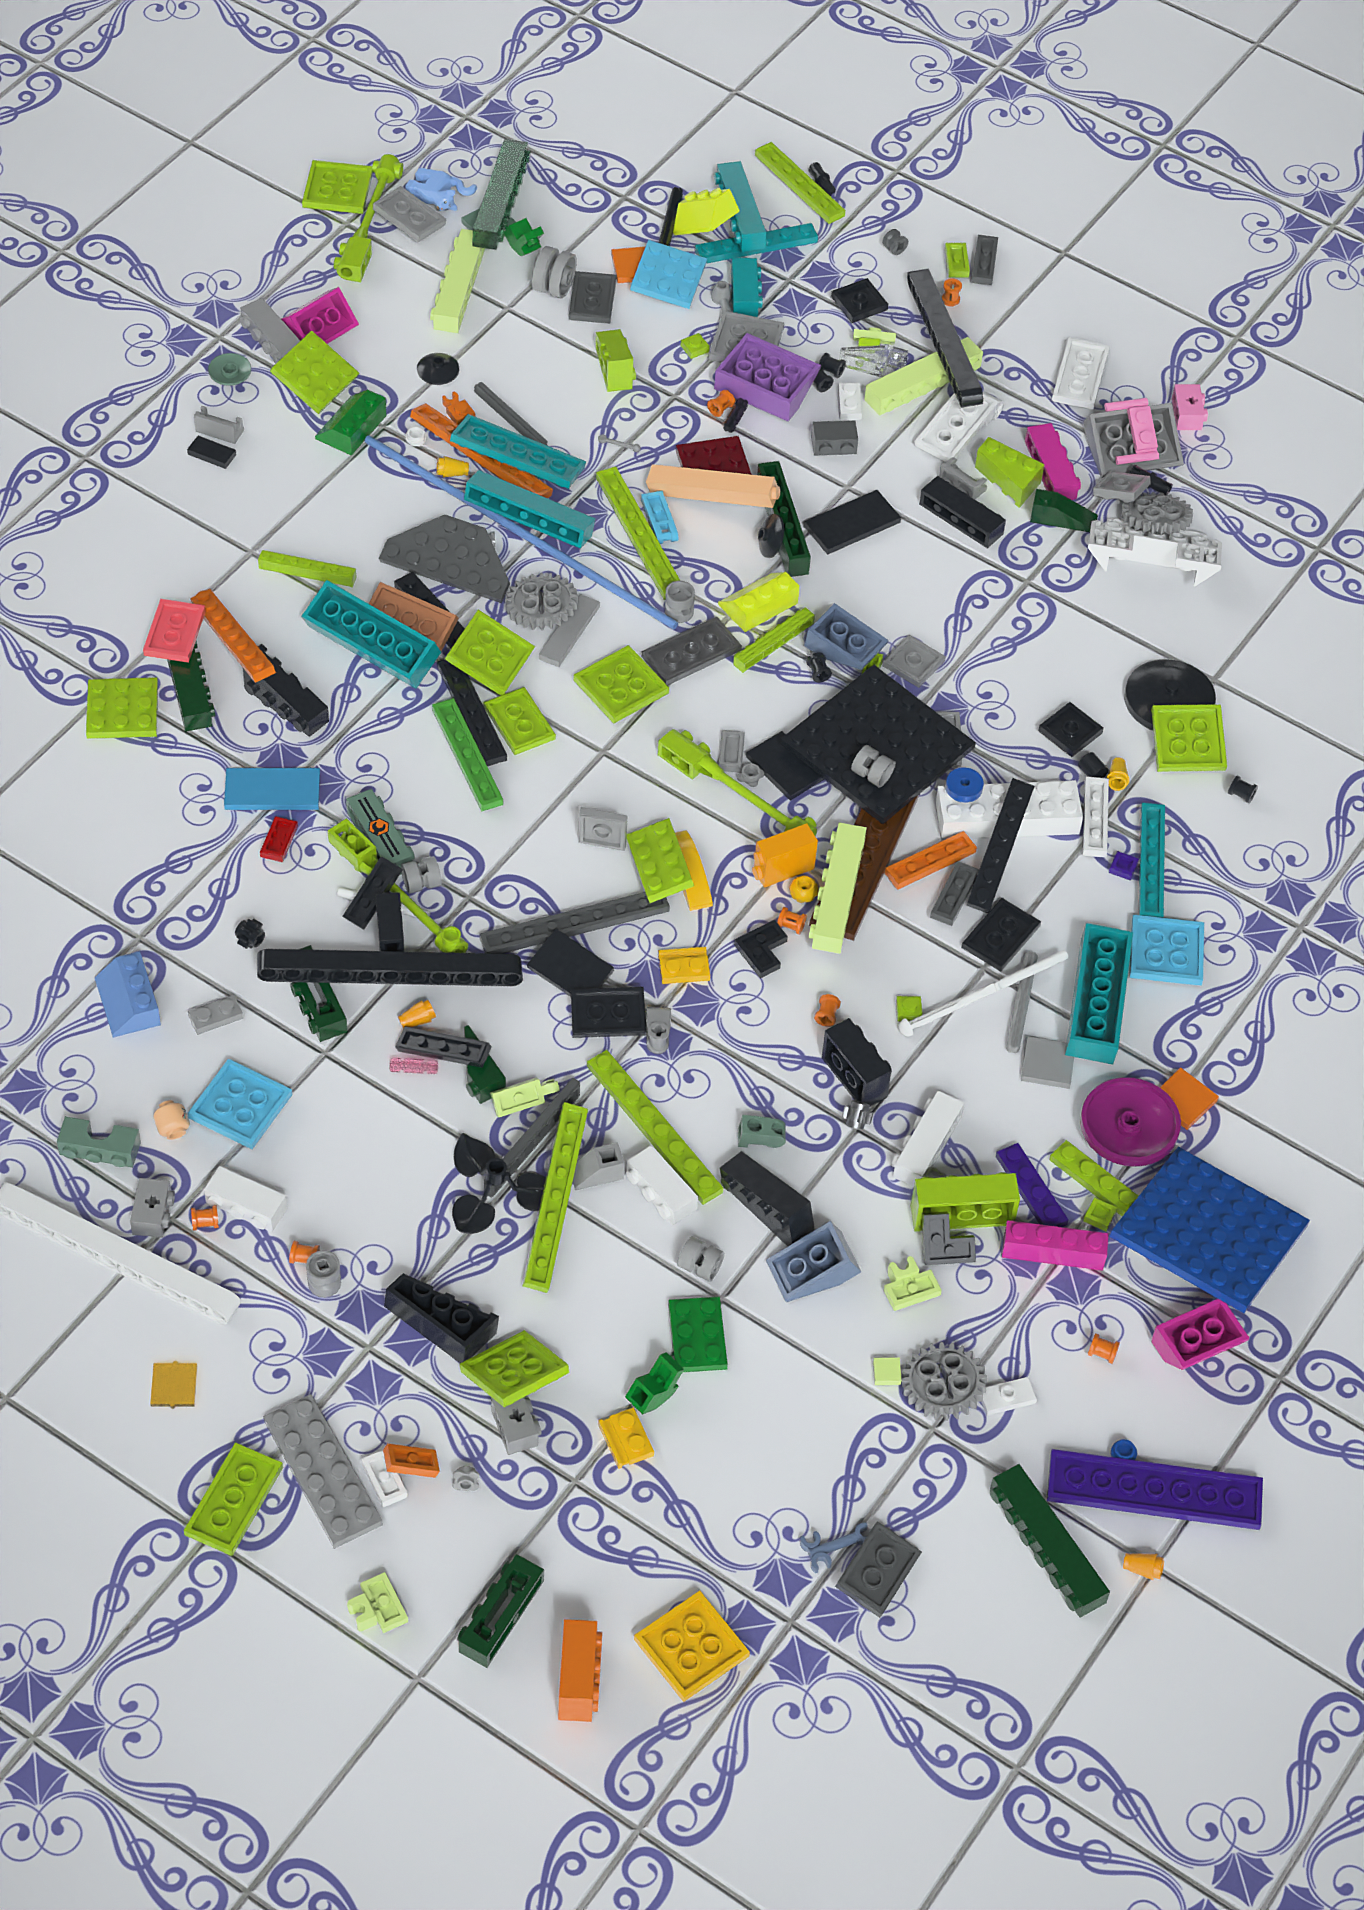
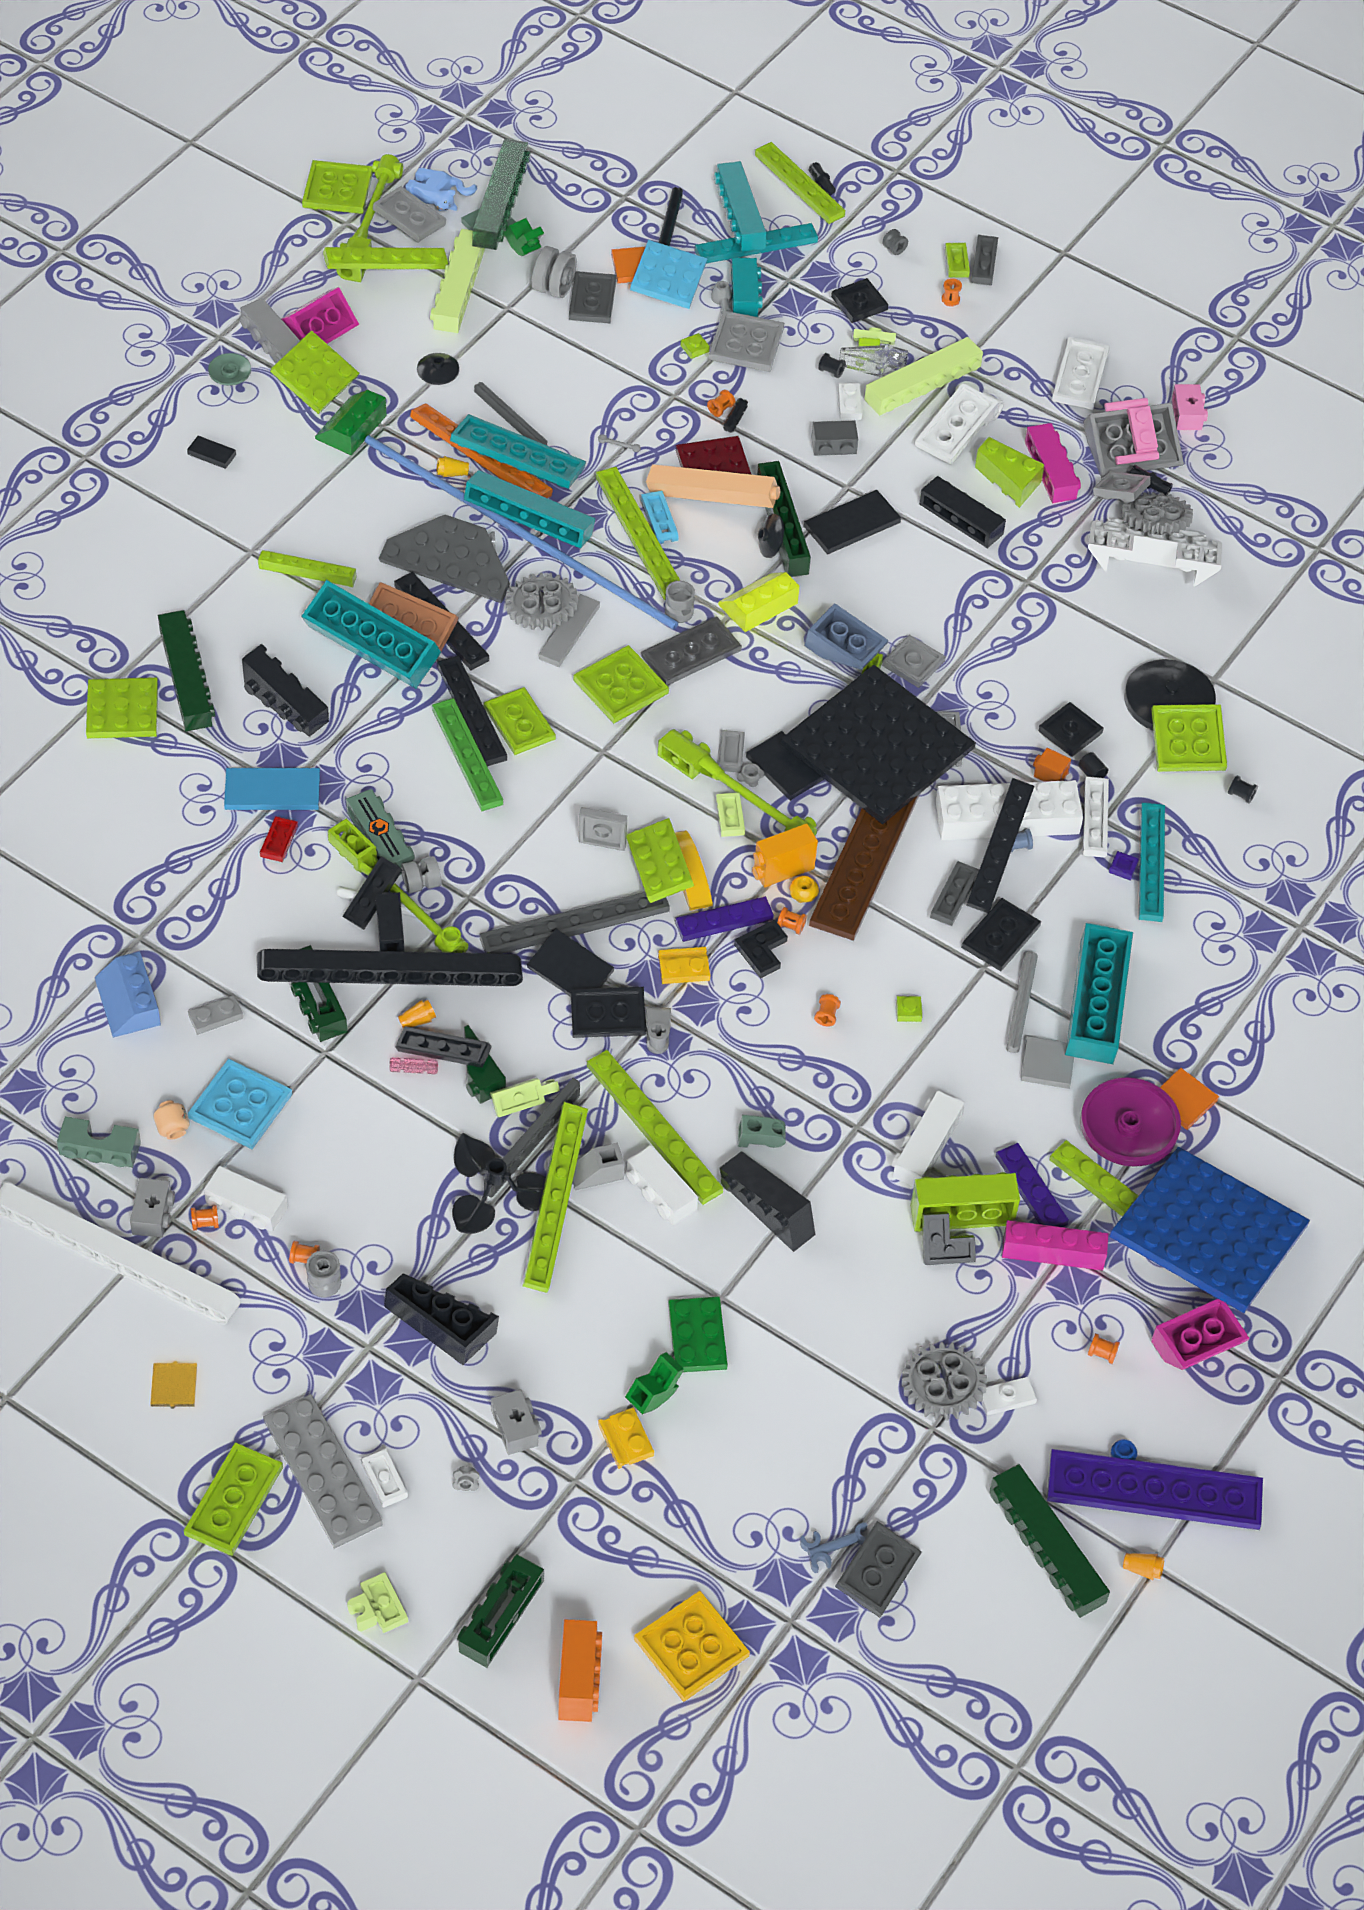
coral plate [143,599,206,663] -> none
orange plate [190,589,276,683] -> none
light grey hinge [194,406,244,444] -> none
black gear [235,919,265,949] -> none
orange plate [383,1443,440,1478] -> none
white plate [405,426,427,446] -> none
orange plate [442,391,475,425] -> none
lime plate [445,609,535,696] -> none
lime plate [460,1330,570,1407] -> none
lime wedge [595,329,636,392] -> none
neon yellow slope [673,188,740,235] -> none
light grey wheel [677,1236,725,1282] -> none
medium lavender slope [714,333,821,422] -> none
lime piece [733,607,815,673] -> none
sand blue slope [766,1221,861,1302] -> none
black bush [806,652,832,683] -> none
yellowish green brick [809,823,867,954] -> none
black bush [813,366,834,392] -> none
black brick [821,1018,892,1107] -> none
flat silver gear [842,1100,874,1129] -> none
light grey wheel [851,745,896,787] -> none
yellowish green tile [873,1357,902,1385] -> none
yellowish green plate [884,1256,942,1311] -> none
orange plate [885,831,977,890] -> none
white bar [899,950,1068,1036] -> none
black beam [907,268,984,408] -> none
light grey hinge [939,457,987,499] -> none
blue piece [946,767,984,803] -> none
dark green slope [1030,489,1098,533] -> none
lime plate [1083,1197,1117,1232] -> none
yellow cone [1106,757,1129,791] -> none
medium azure plate [1130,915,1204,986] -> none
none -> lime plate [323,247,448,269]
none -> dark purple plate [675,896,774,942]
none -> yellowish green plate [716,793,745,837]
none -> sand blue bush [1011,829,1033,852]
none -> orange brick [1033,748,1071,782]

